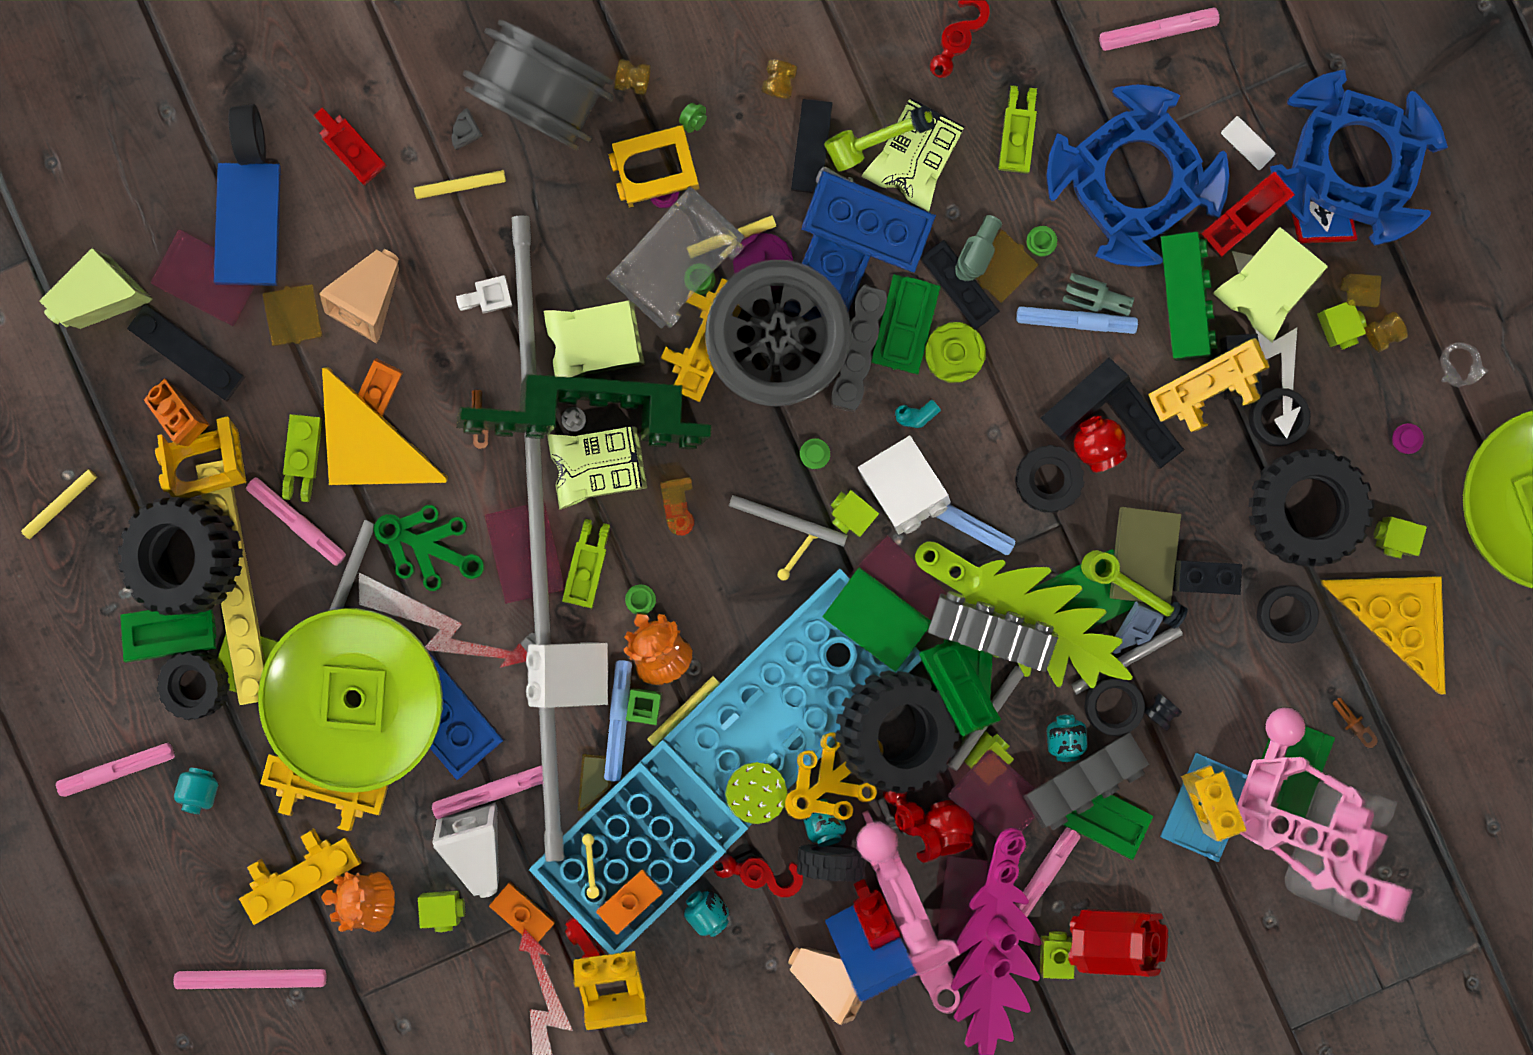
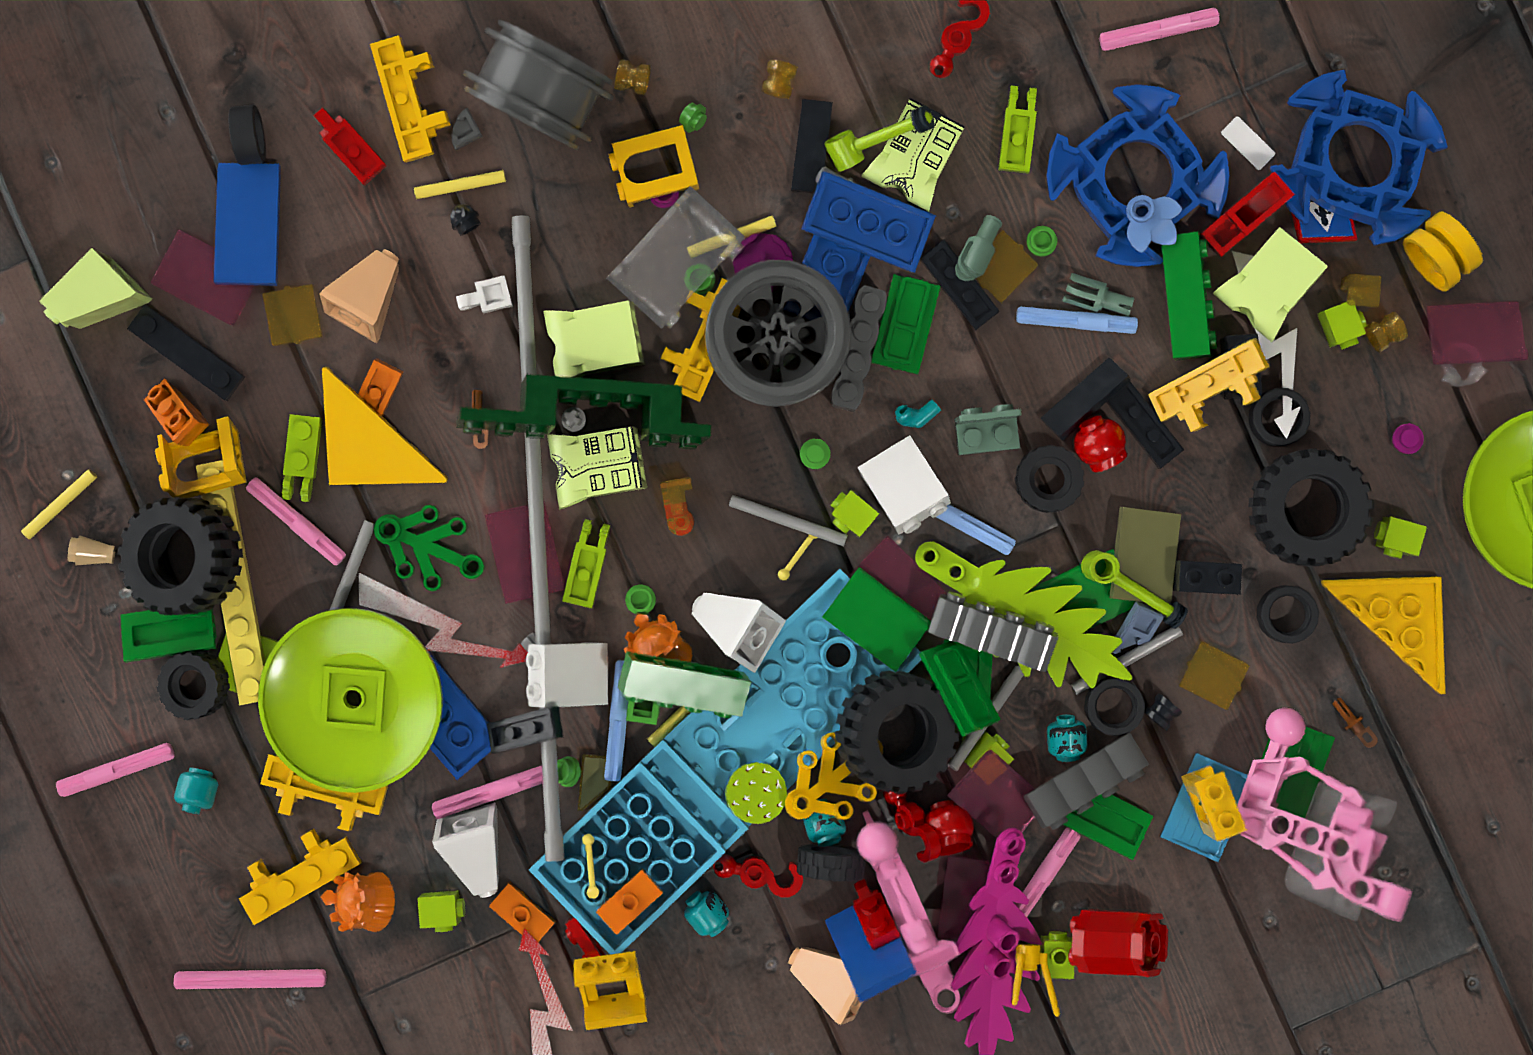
lime tile [925,322,986,383] -> none
none -> tan cone [68,535,116,566]
none -> yellow hinge [370,35,451,163]
none -> black plate [450,204,481,236]
none -> black tile [487,706,564,754]
none -> bright green plate [557,756,581,787]
none -> brick [618,651,751,718]
none -> white slope [691,593,786,673]
none -> sand green bracket [954,404,1021,455]
none -> yellow plant [1012,944,1060,1016]
none -> medium blue plate [1126,195,1182,253]
none -> clear yellow piece [1179,641,1250,710]
none -> yellow wheel [1403,211,1483,291]
none -> clear pink piece [1426,302,1528,365]

